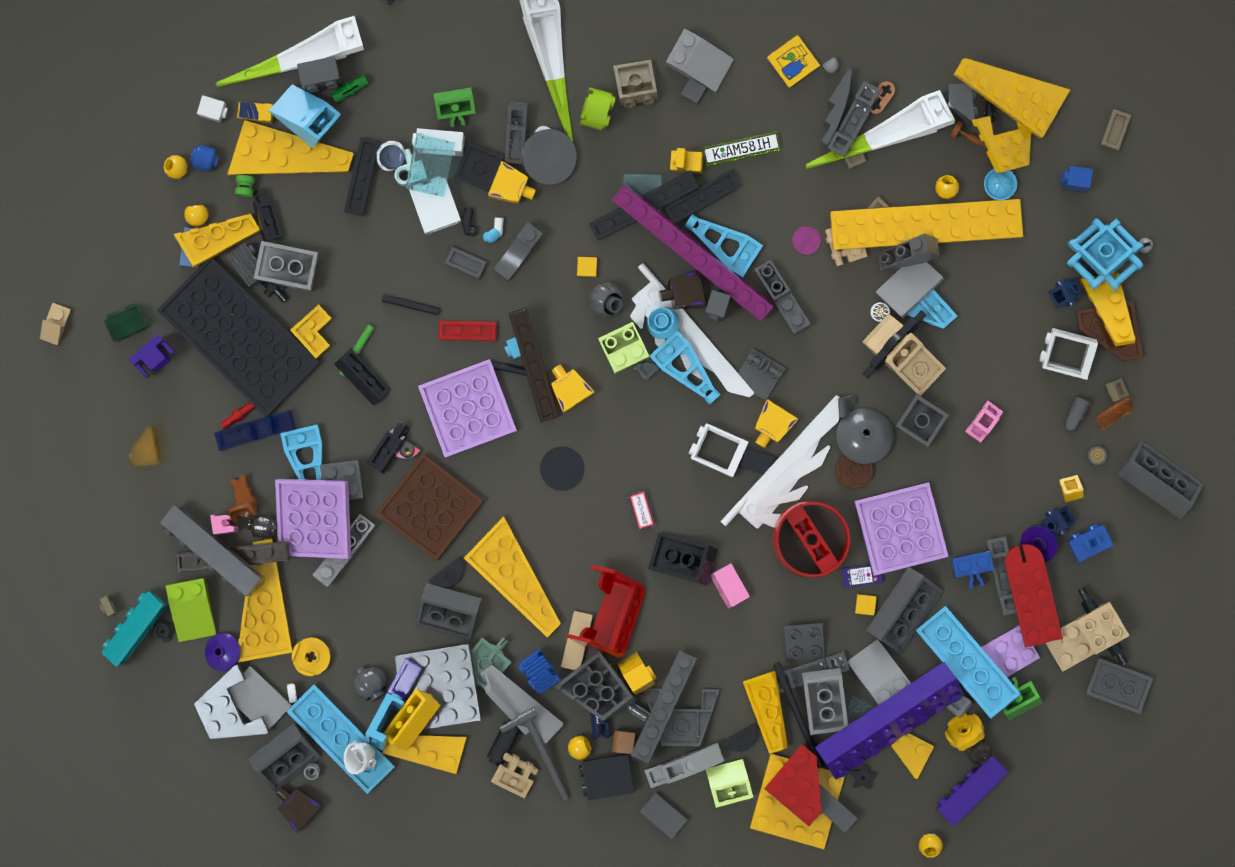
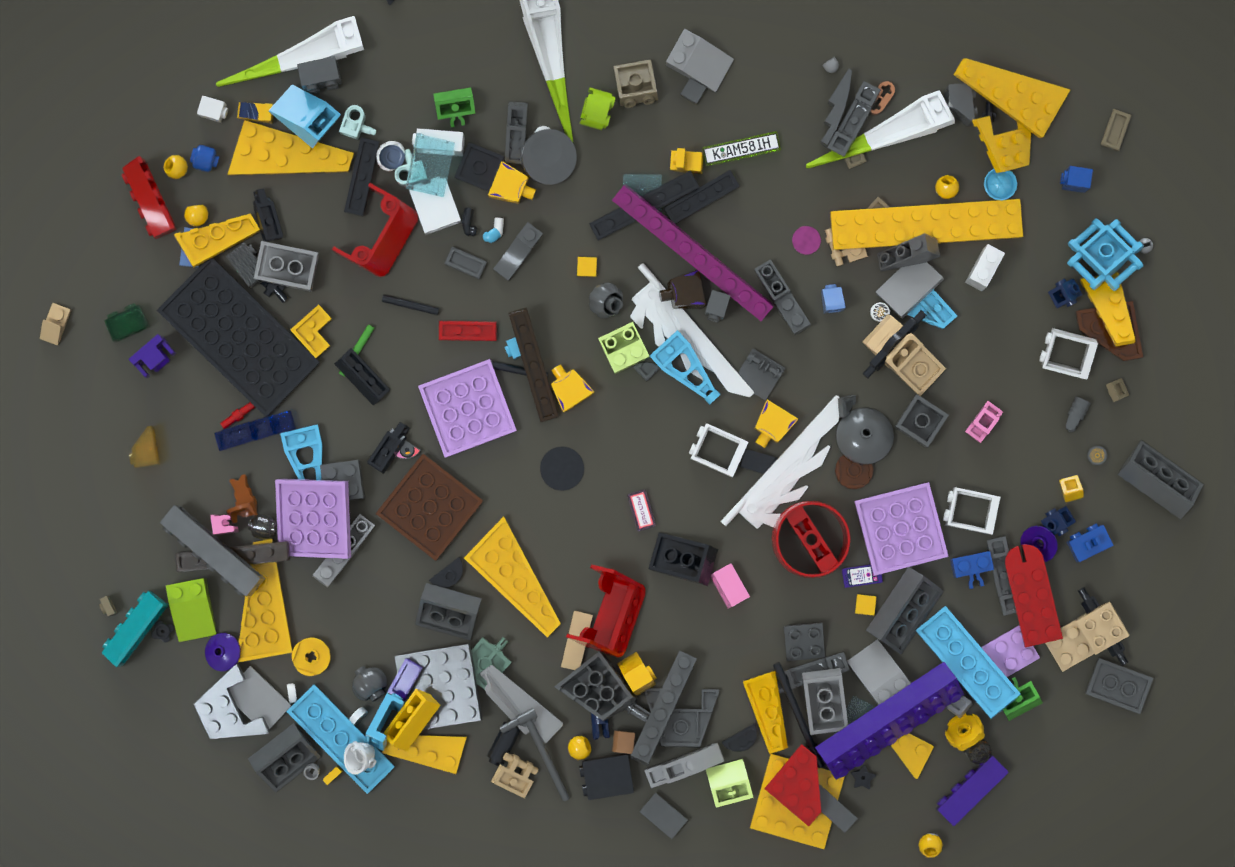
bright green wheel [235,175,255,197] -> none
dark brown torso [275,786,324,833] -> none
green pin [331,74,369,103] -> none
blue brick [518,648,561,694] -> none
medium azure hat [647,307,679,339] -> none
medium azure plate [684,214,763,278] -> none
yellow tile [767,35,820,88] -> none
dark orange wheel [950,120,989,158] -> none
clear orange slope [1094,397,1133,429] -> none
none -> red wedge [121,156,177,239]
none -> yellow tile [323,766,343,785]
none -> red windscreen [332,183,419,277]
none -> light aqua piece [339,105,376,140]
none -> white tile [349,707,368,725]
none -> medium blue slope [821,284,845,314]
none -> white window [943,487,1000,535]
none -> white brick [965,244,1005,291]

